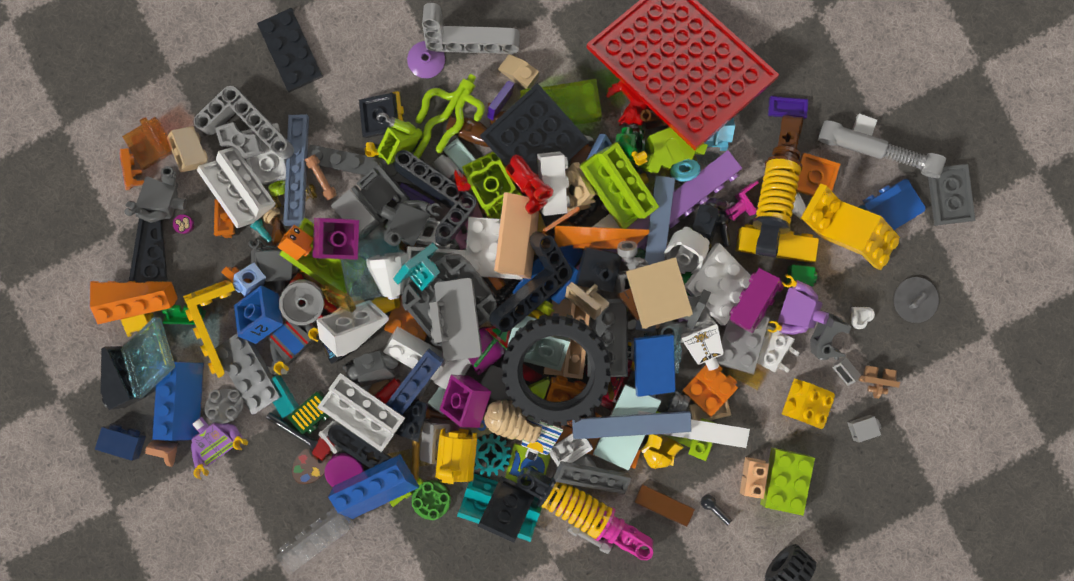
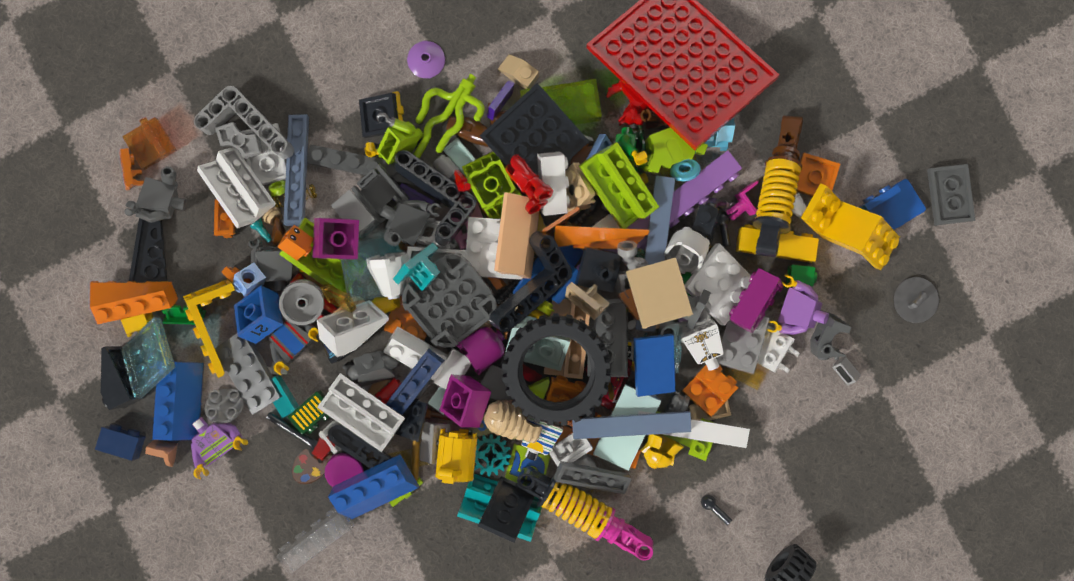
tan brick [167,126,208,173] -> none
tile [173,215,194,234] -> none
black plate [257,8,323,93] -> none
nougat bar [305,154,337,200] -> none
bright green tile [412,480,451,520] -> none
light grey beam [422,3,520,54] -> none
light grey bracket [428,278,482,361] -> none
green piece [474,326,510,367] -> none
light grey bar [567,522,613,554] -> none
reddish brown tile [634,484,695,527] -> none
light nougat hips [740,457,769,499] -> none
lime brick [760,447,815,516] -> none
dark purple tile [768,96,808,119] -> none
yellow bracket [782,378,835,429] -> none
light grey piece [818,120,946,178] -> none
light grey brick [847,415,881,442] -> none
white tile [851,307,875,329] -> none
white tile [852,114,877,136] -> none
medium nougat hips [859,366,900,399] -> none

